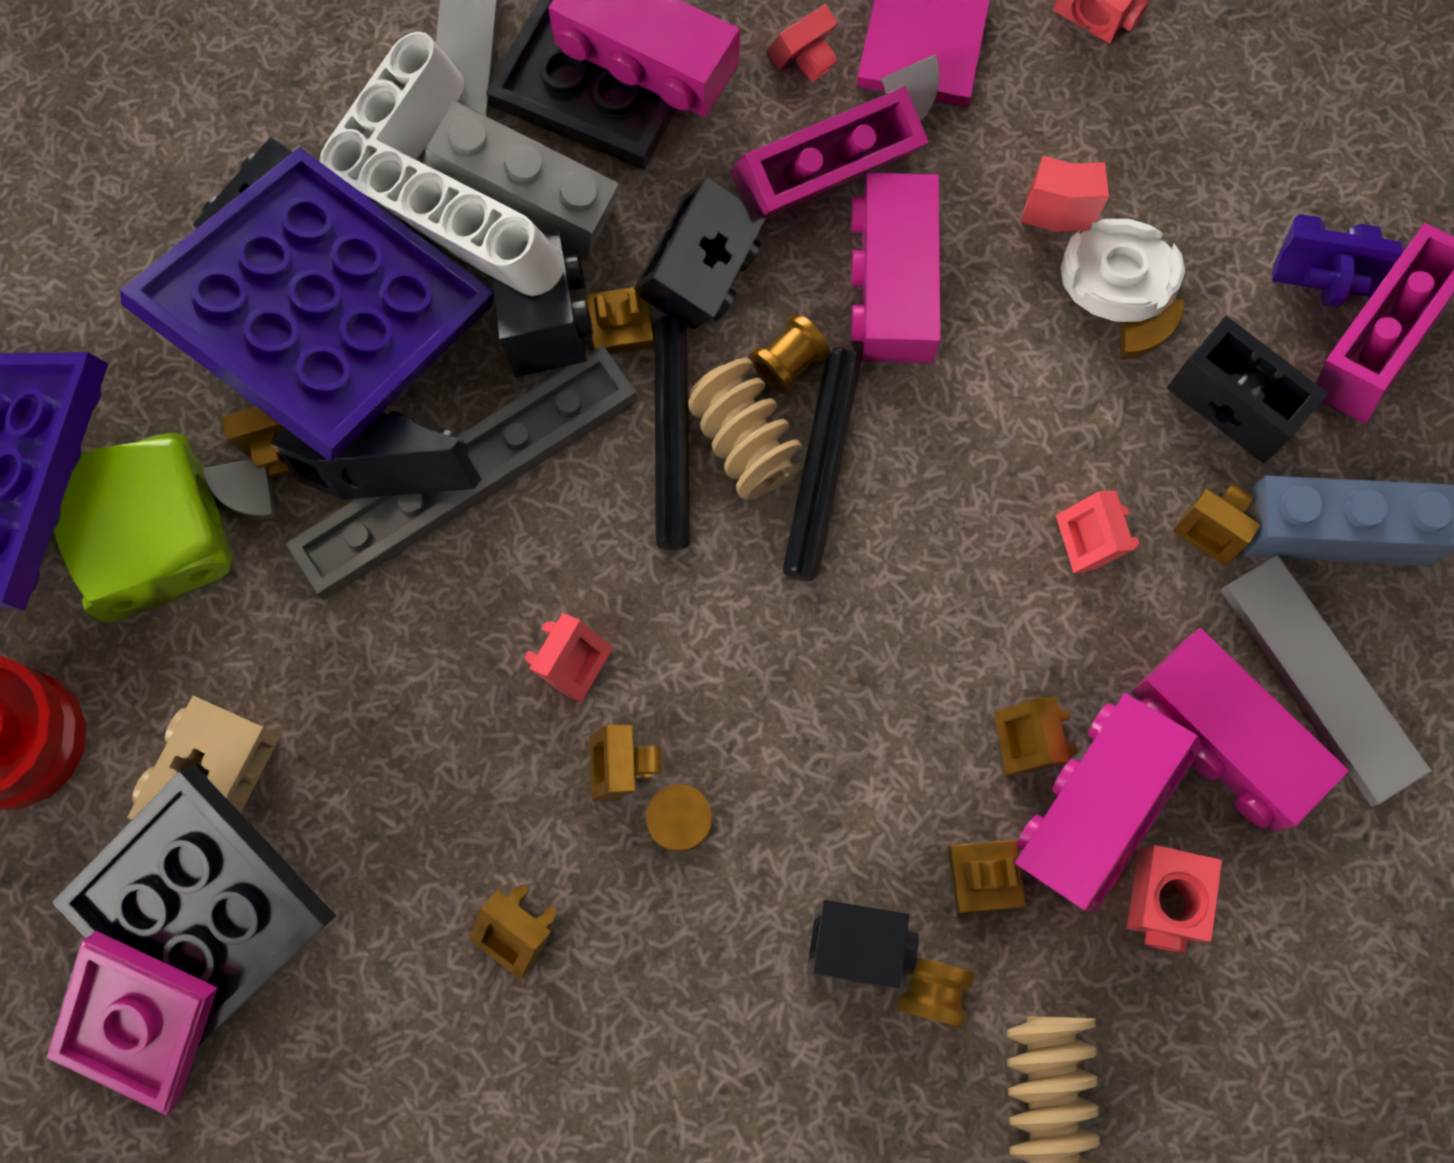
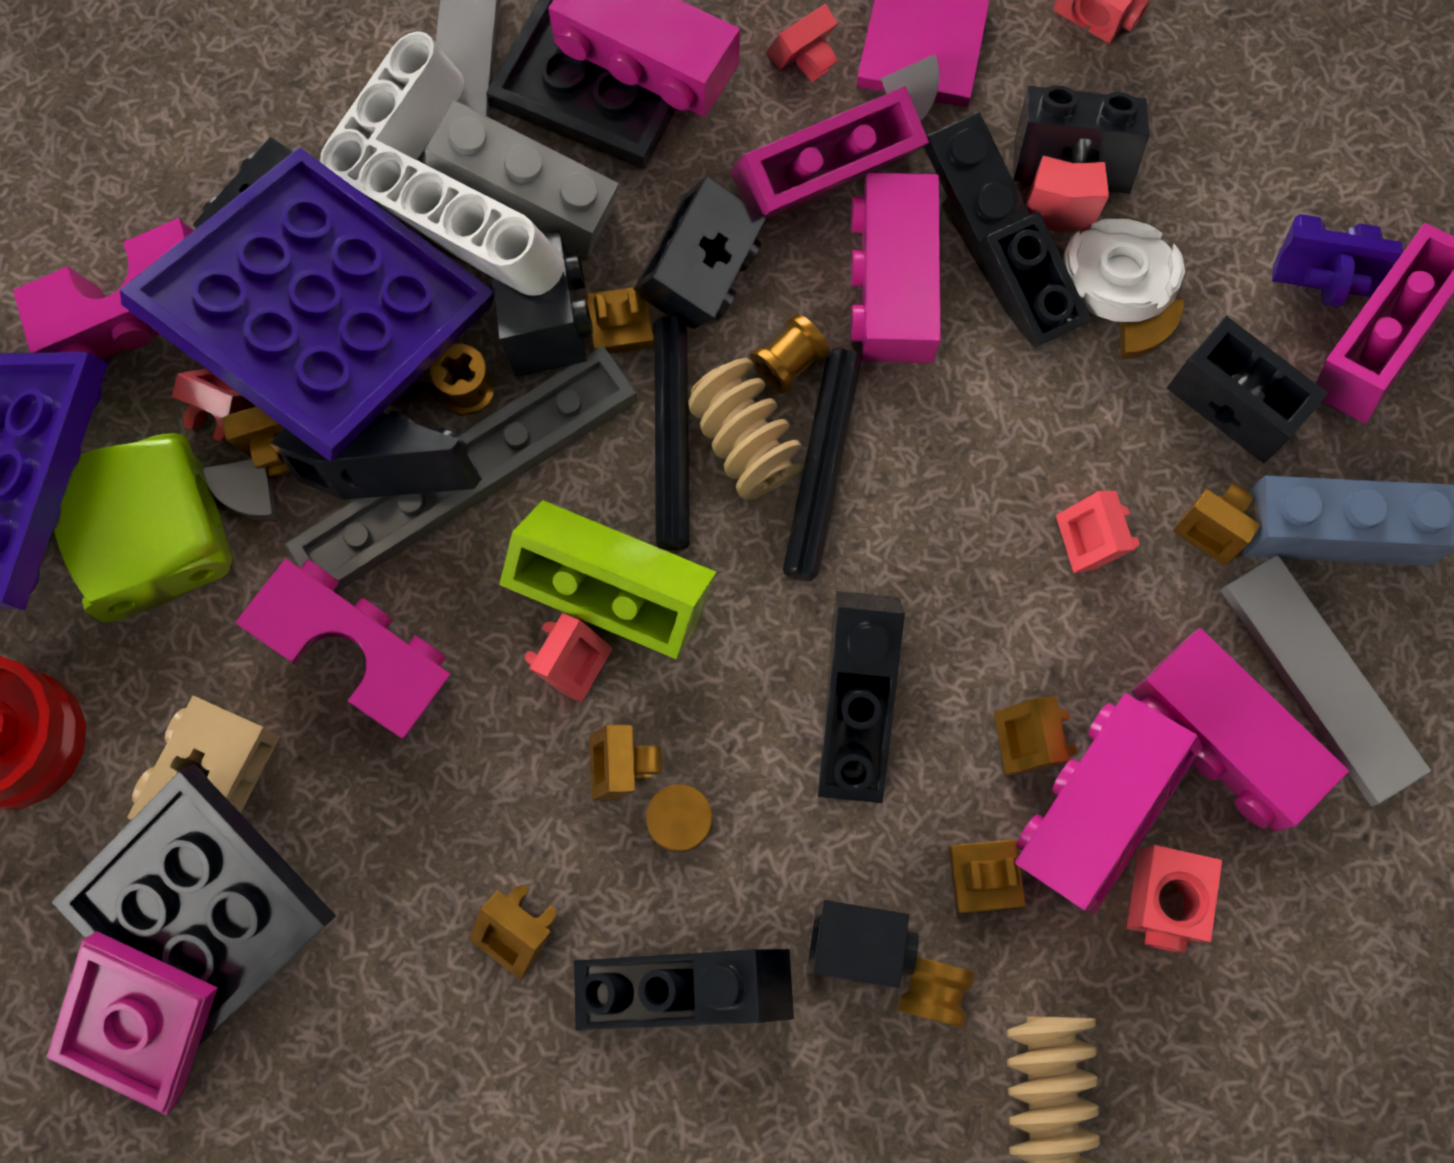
none -> dark pink arch [13,218,193,360]
none -> coral tile [172,368,256,442]
none -> dark pink arch [235,558,450,740]
none -> pearl gold bush [430,344,494,416]
none -> lime brick [499,500,716,659]
none -> black slope [574,949,794,1030]
none -> black slope [818,591,905,803]
none -> black slope [924,112,1092,348]
none -> black brick [1013,85,1150,194]

